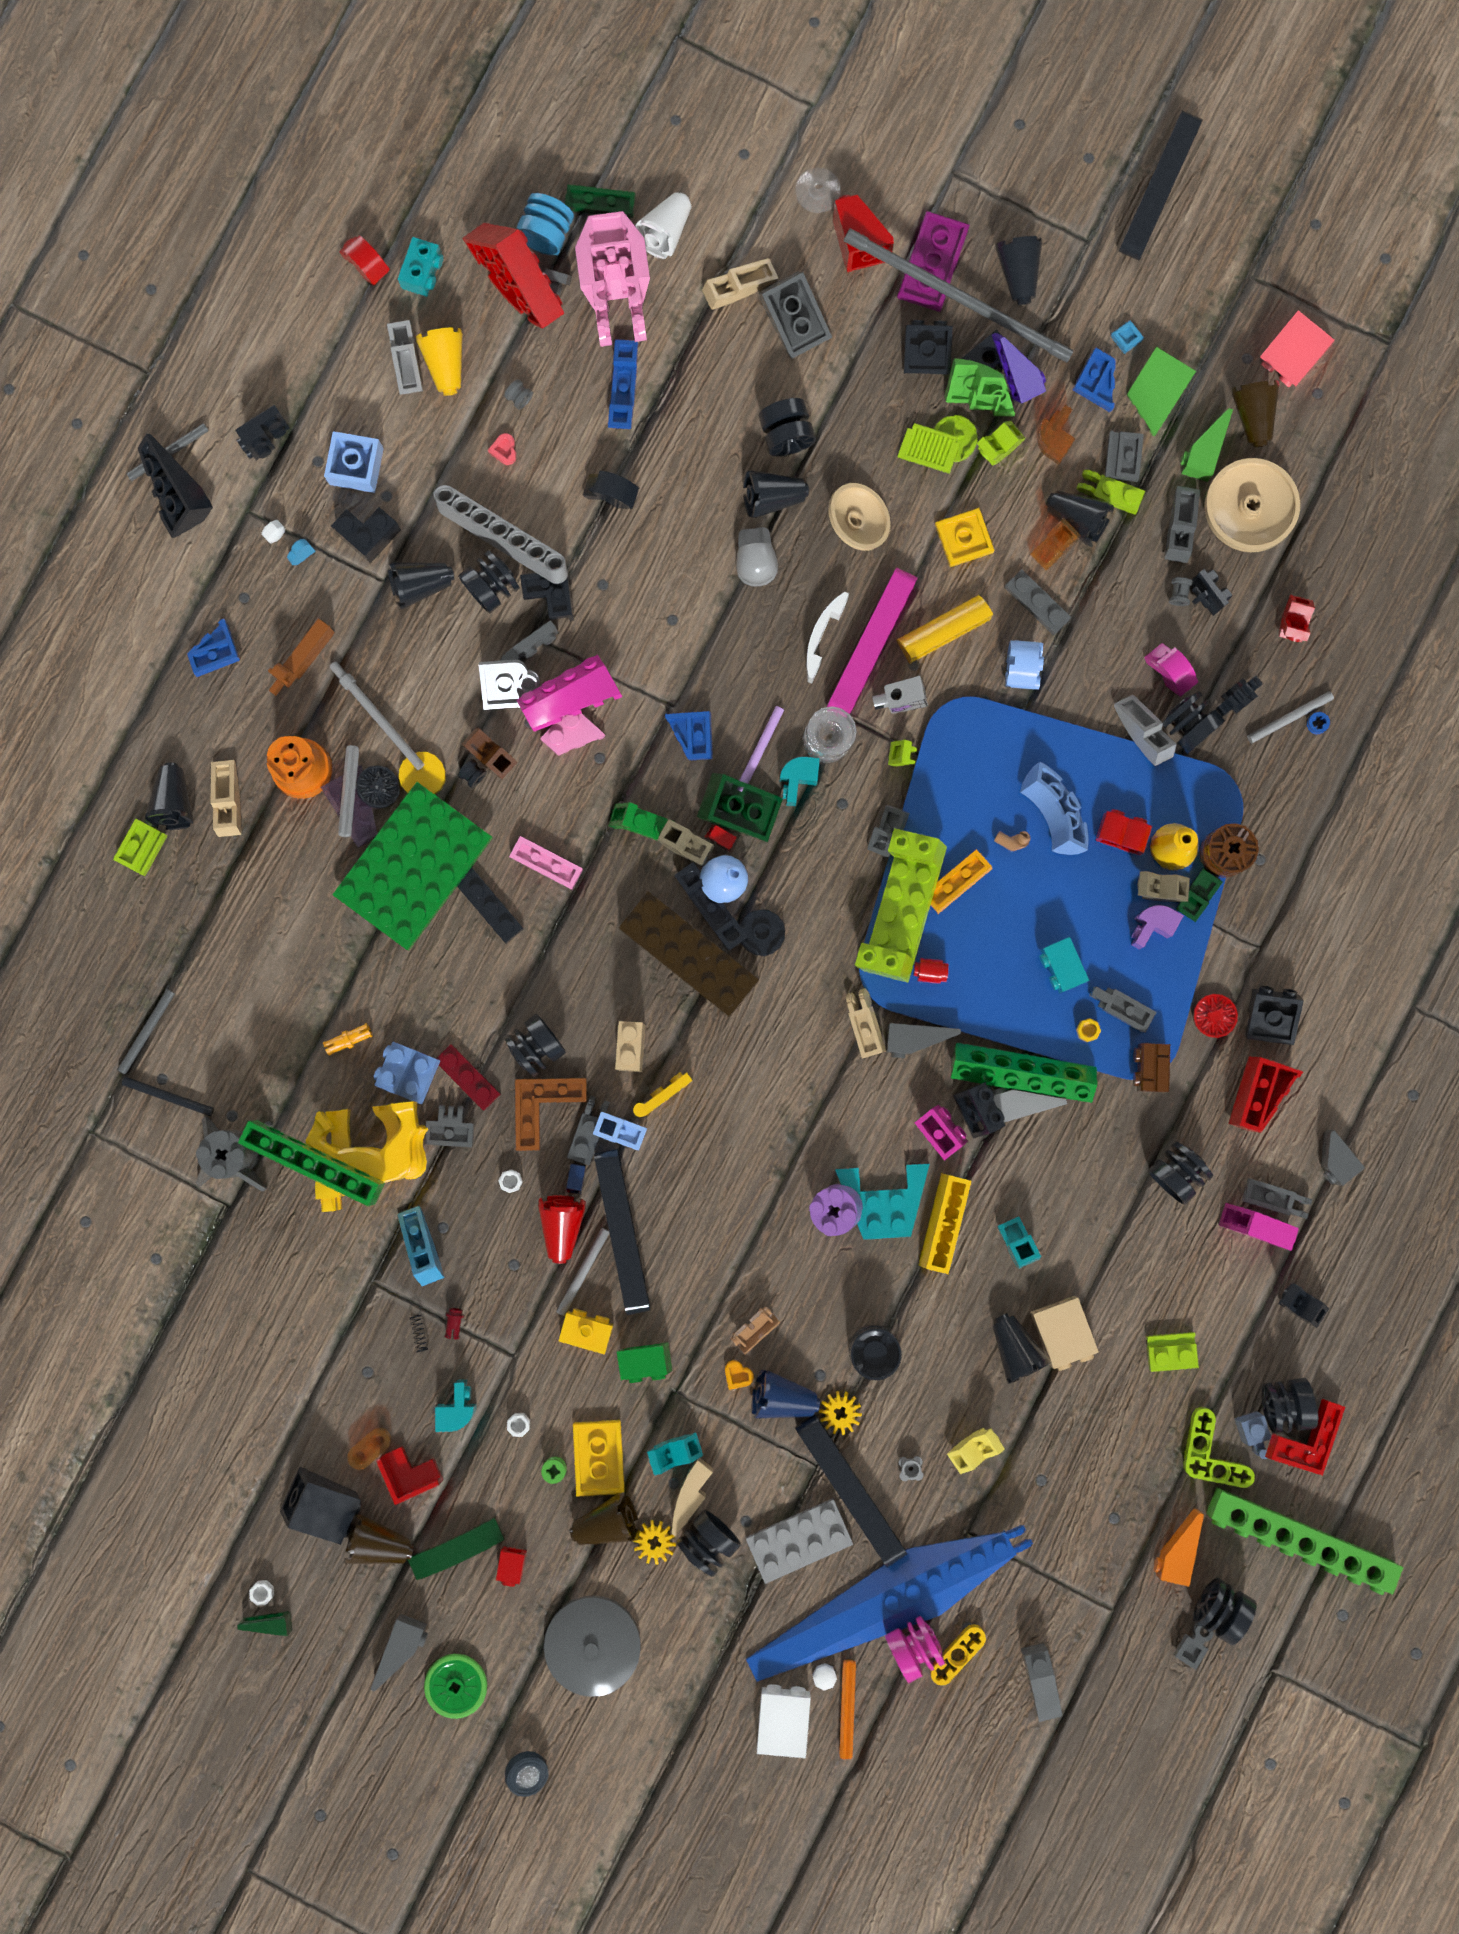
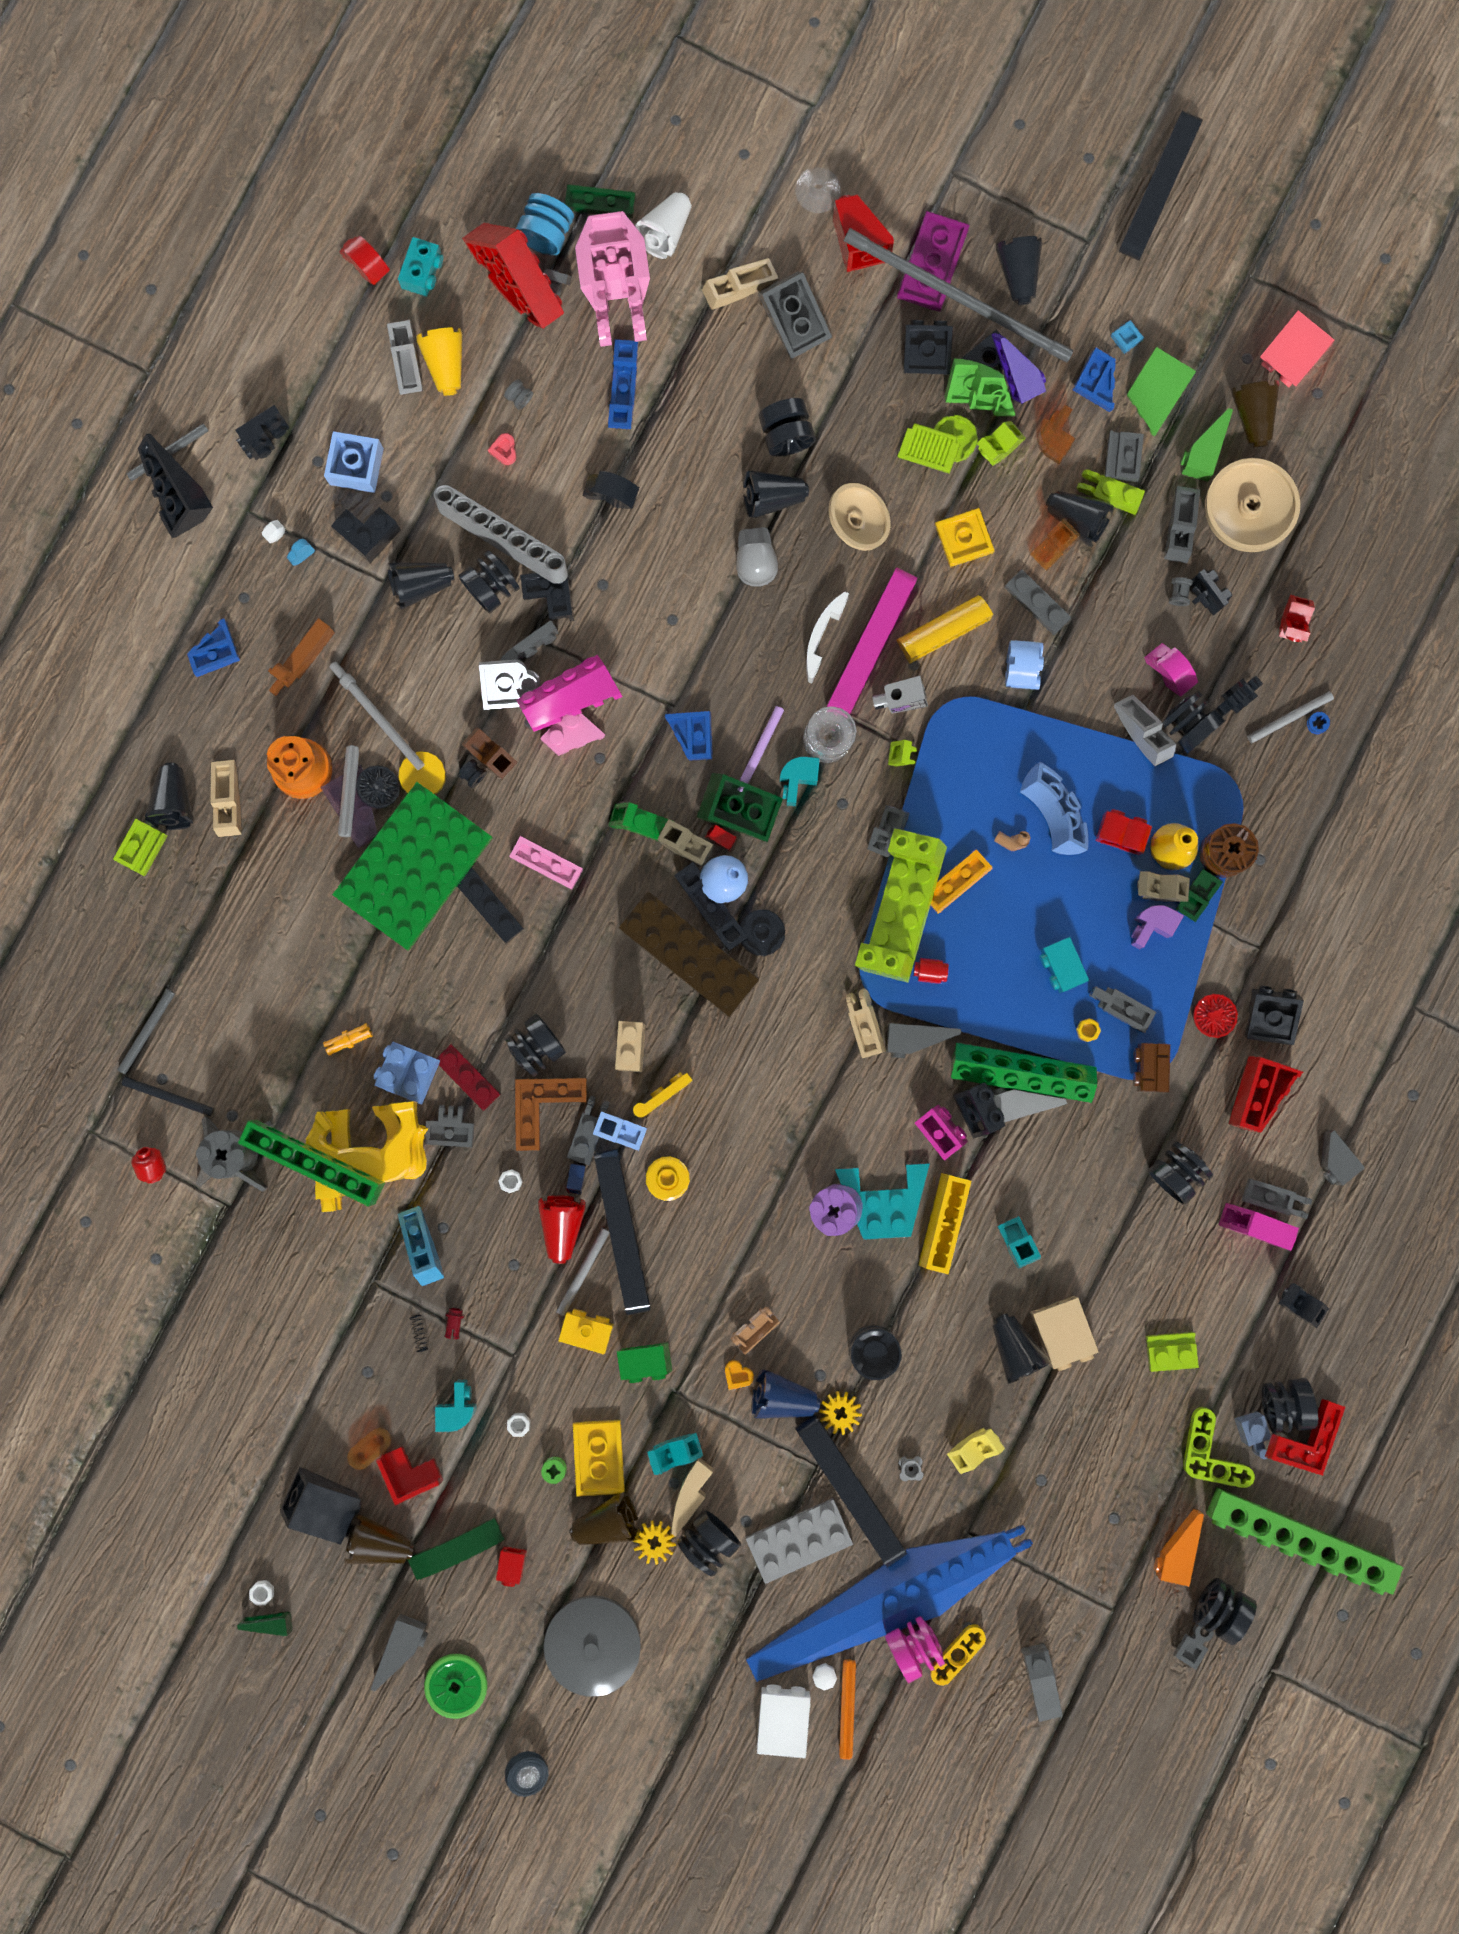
none -> red head [131,1147,167,1183]
none -> yellow wheel [646,1156,690,1201]

